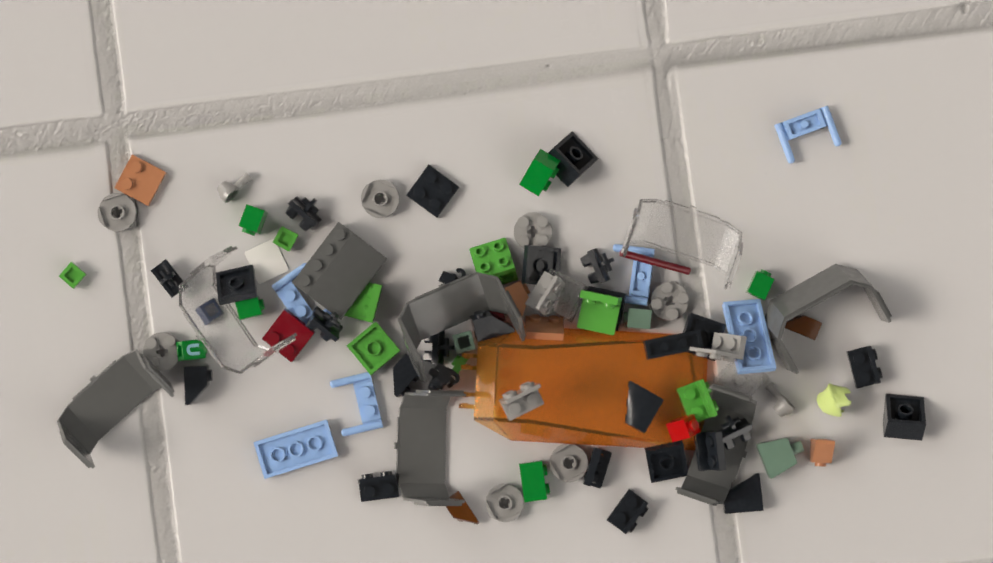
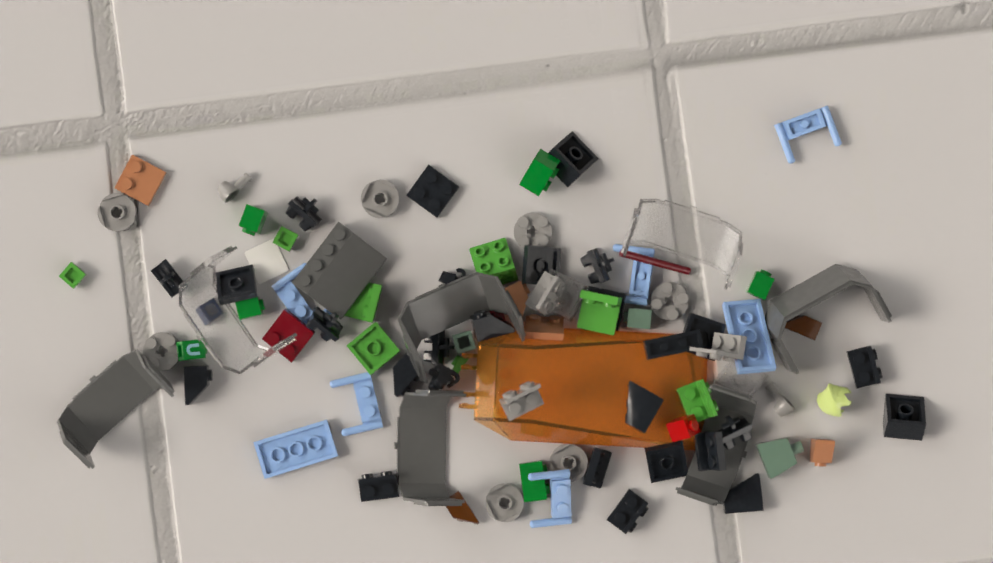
none -> light blue plate [528,469,572,528]

